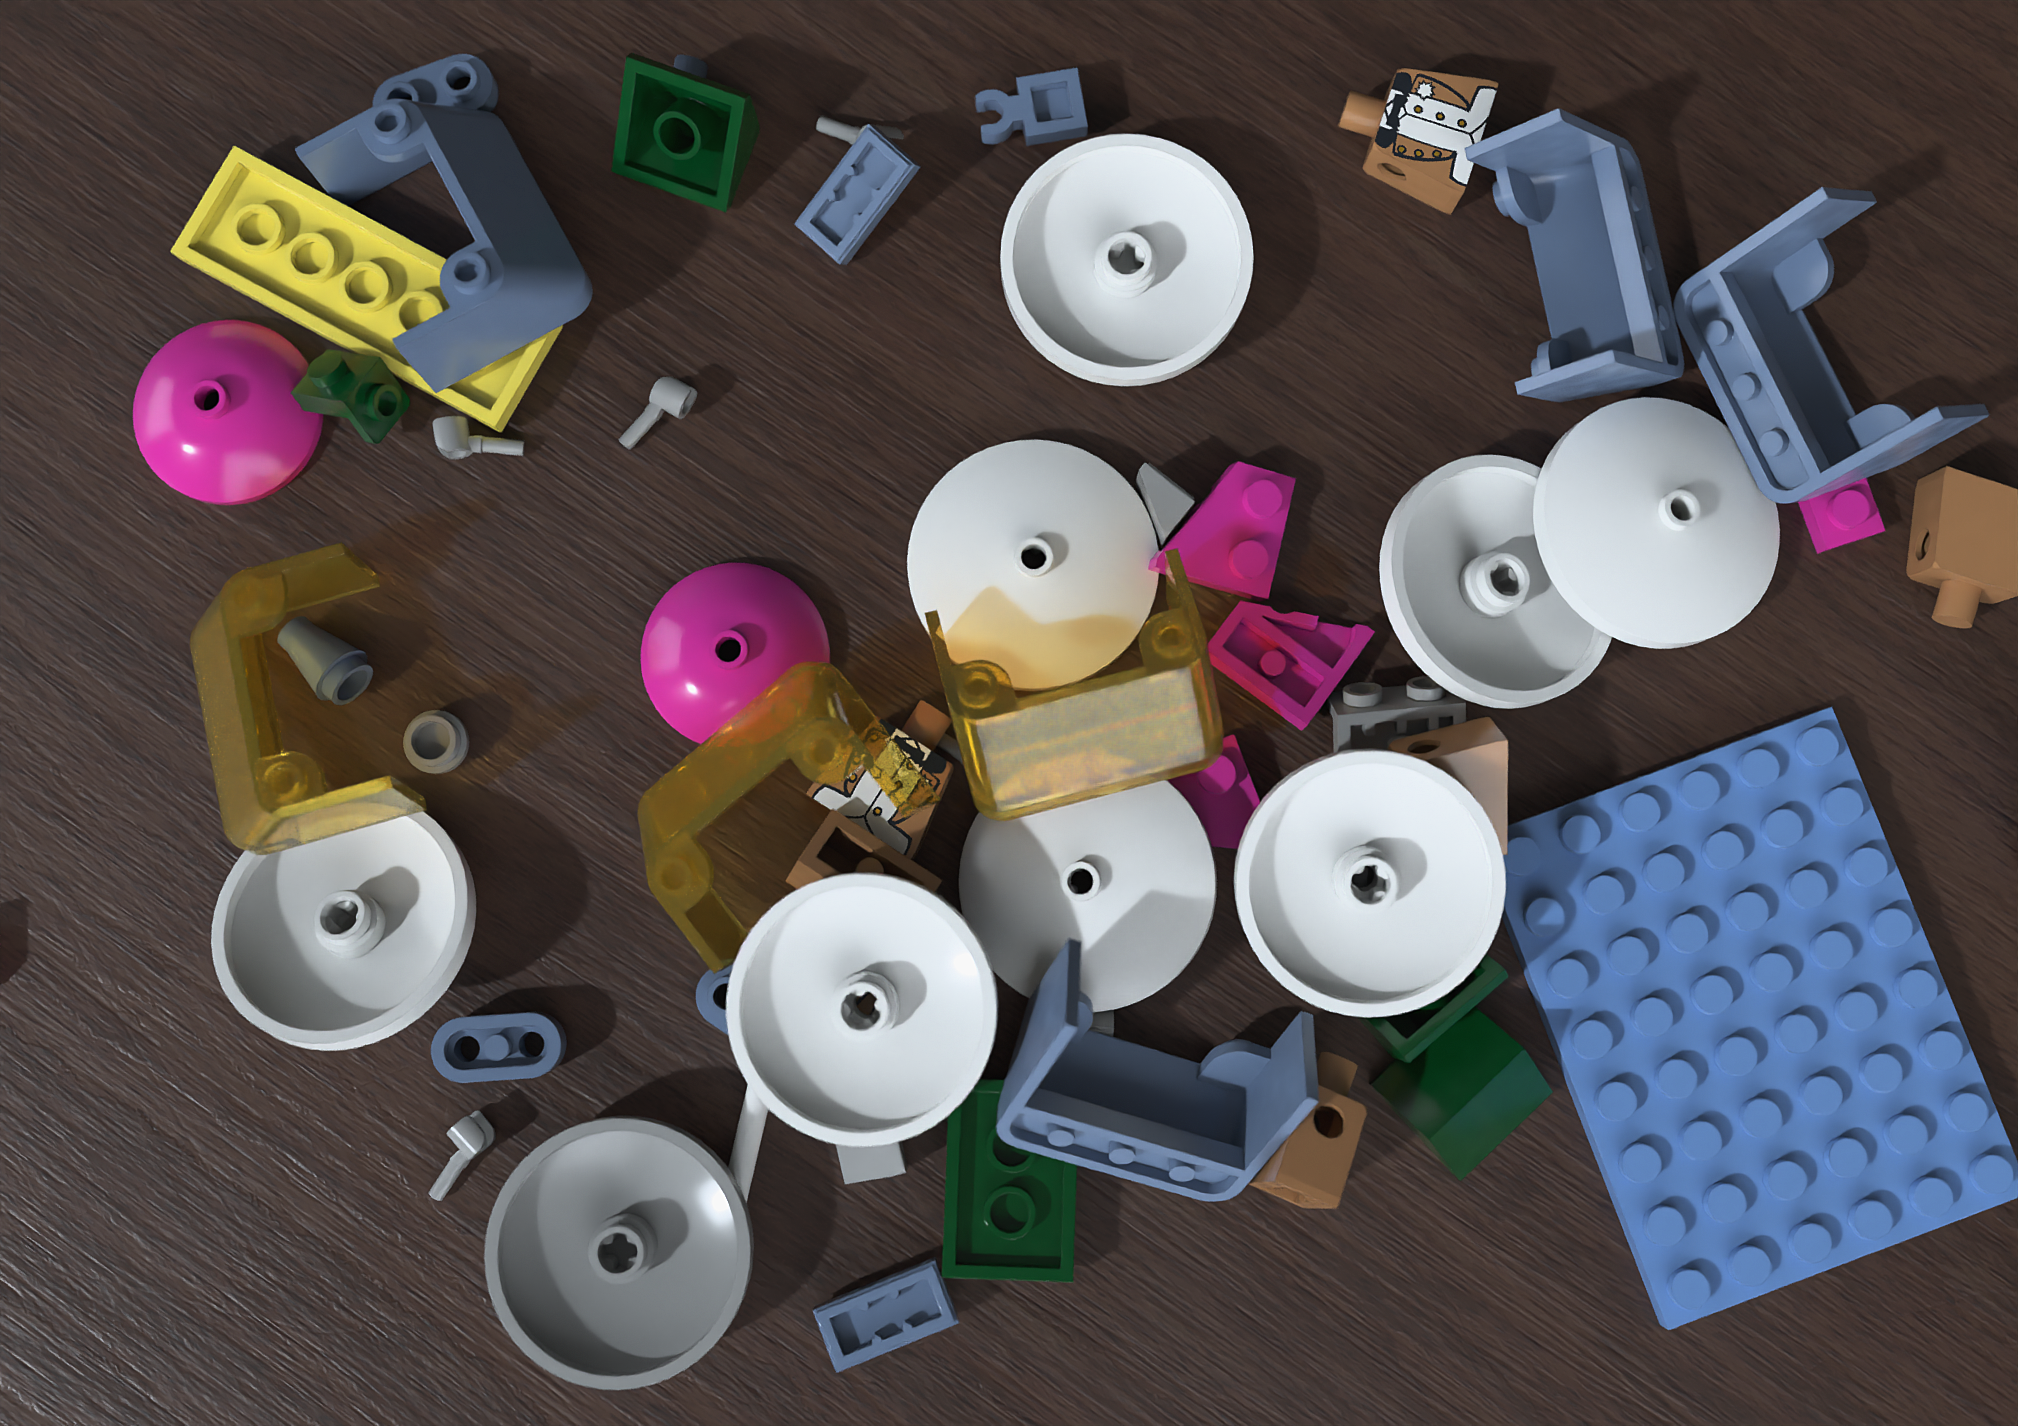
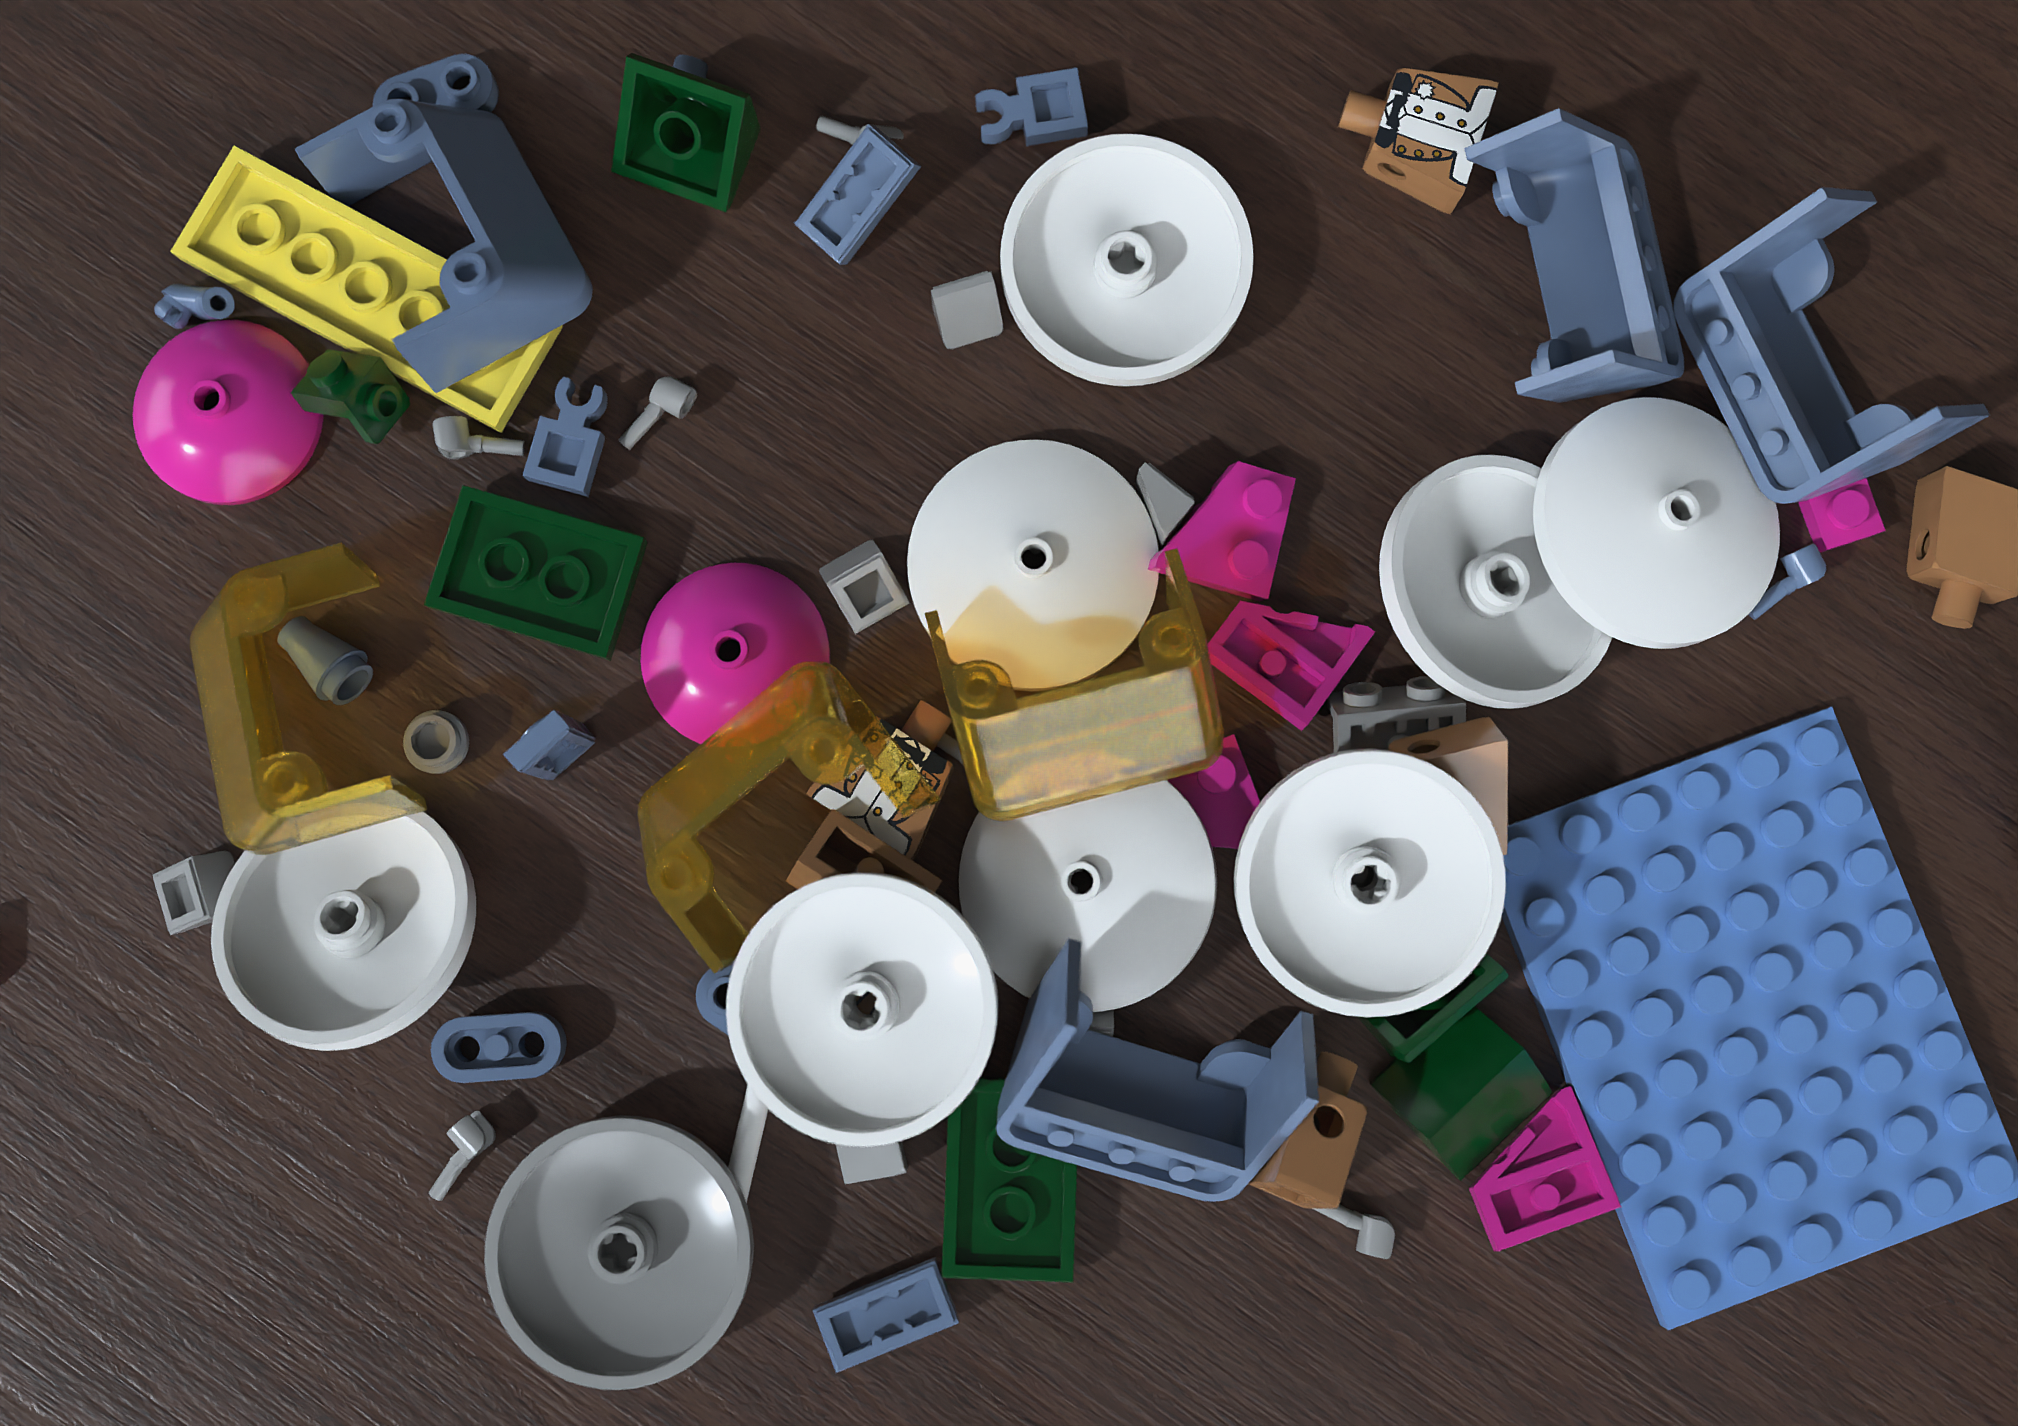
none -> light grey slope [153,851,235,935]
none -> sand blue arm [154,284,235,329]
none -> dark green plate [424,485,648,661]
none -> sand blue plate [503,710,596,781]
none -> sand blue plate [522,377,608,496]
none -> light grey slope [819,540,910,634]
none -> light grey slope [931,271,1003,349]
none -> light grey hand [1312,1204,1395,1259]
none -> dark pink wing [1469,1086,1621,1251]
none -> sand blue hand [1748,544,1826,620]

